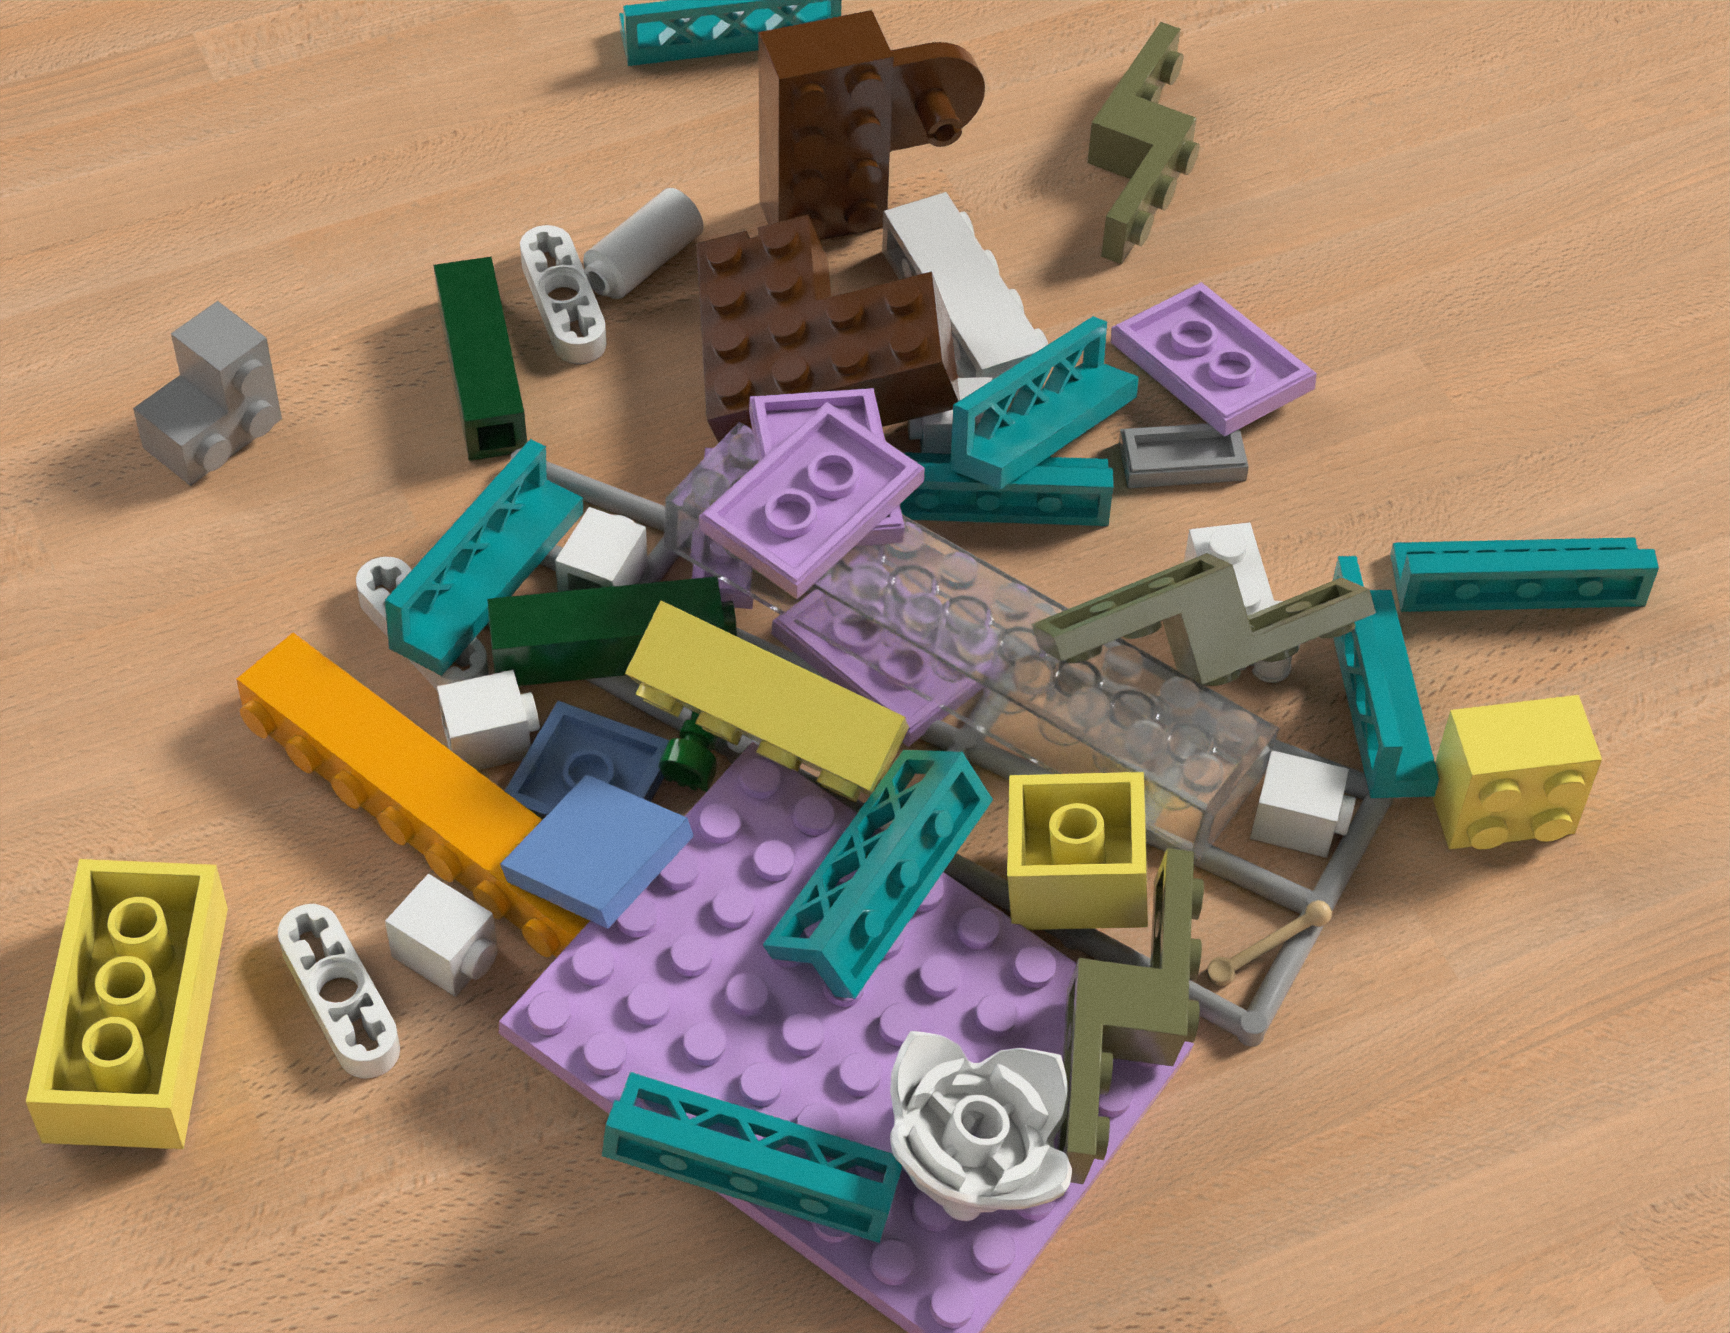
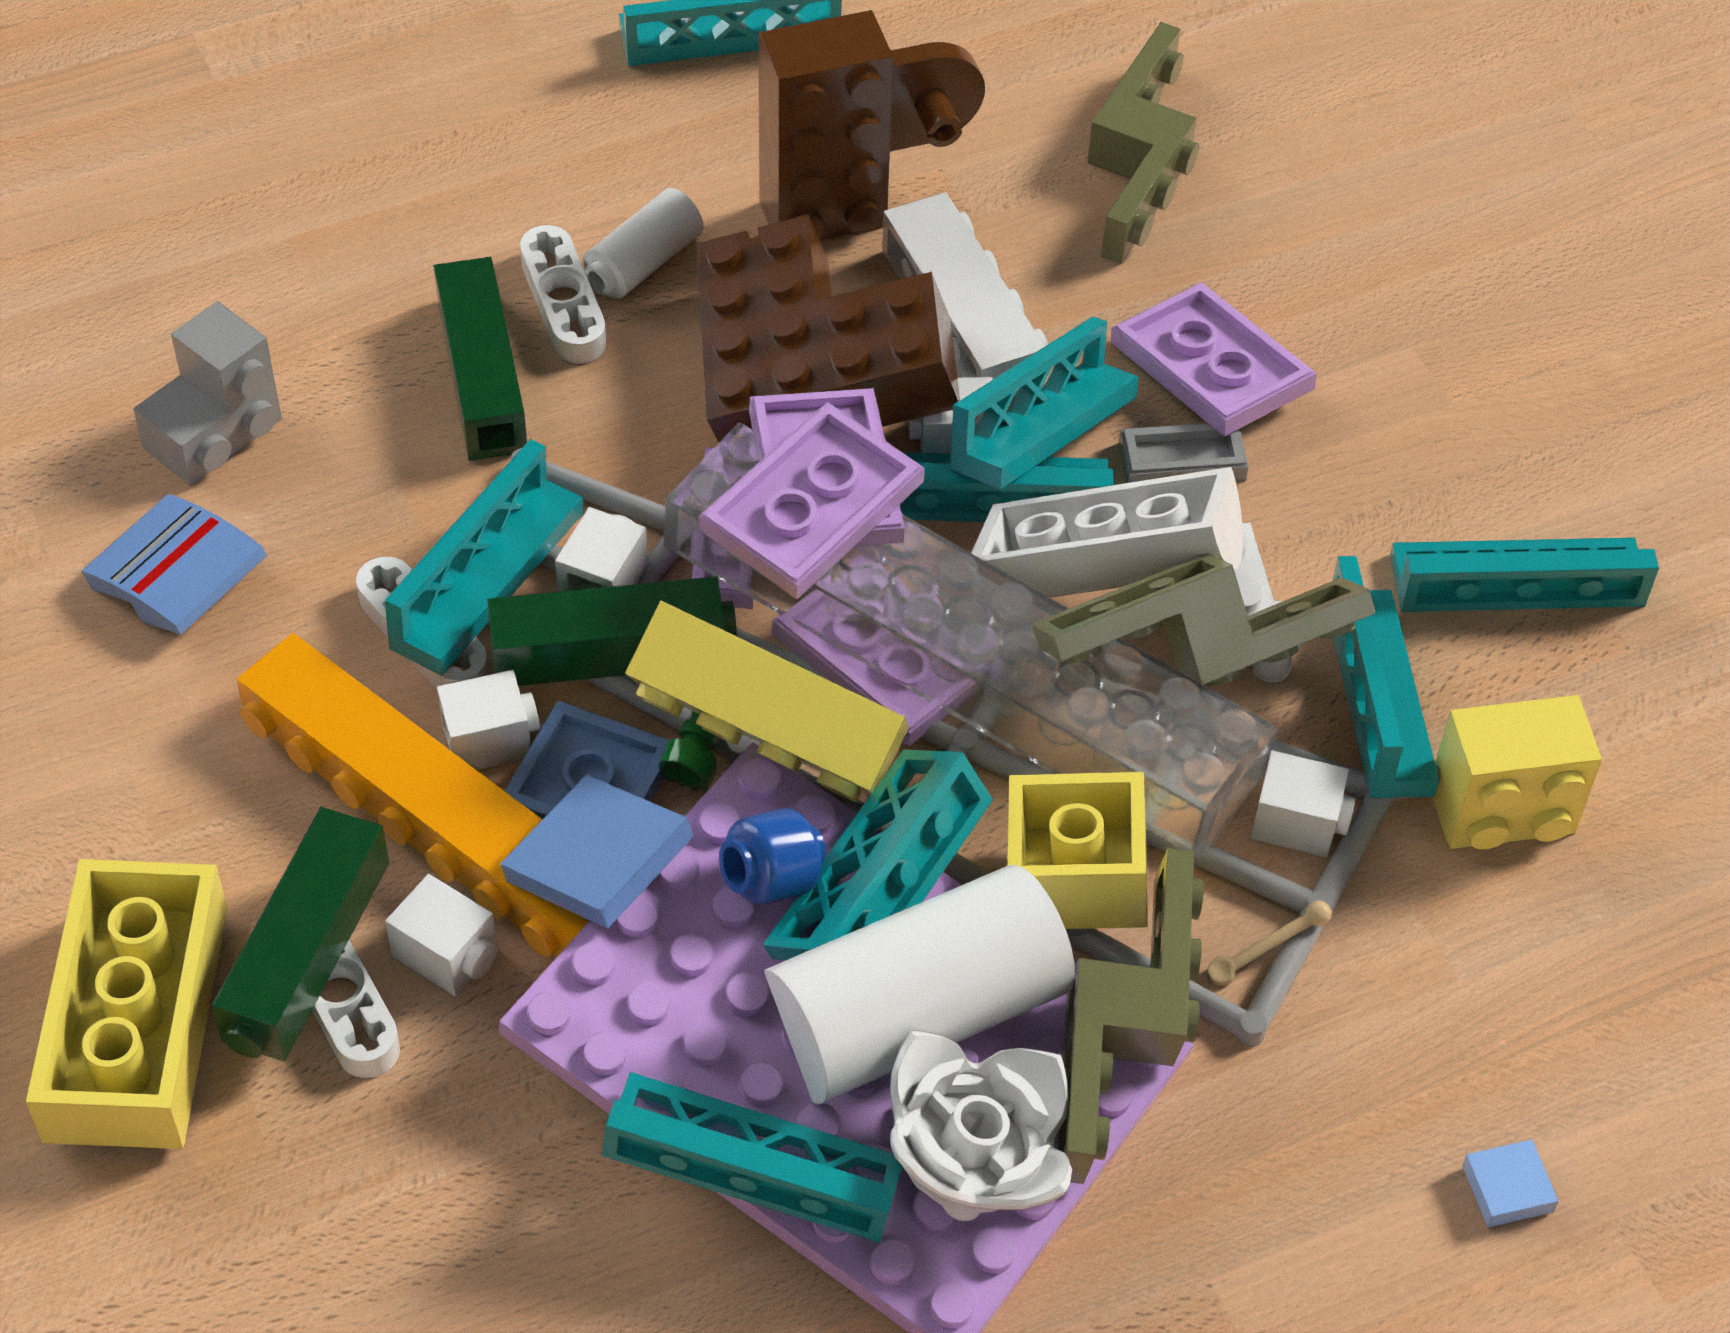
none -> medium blue slope [82,494,267,635]
none -> dark green brick [211,806,389,1062]
none -> blue head [719,808,826,905]
none -> white brick [764,865,1075,1104]
none -> white brick [966,467,1243,606]
none -> light blue tile [1462,1139,1558,1228]

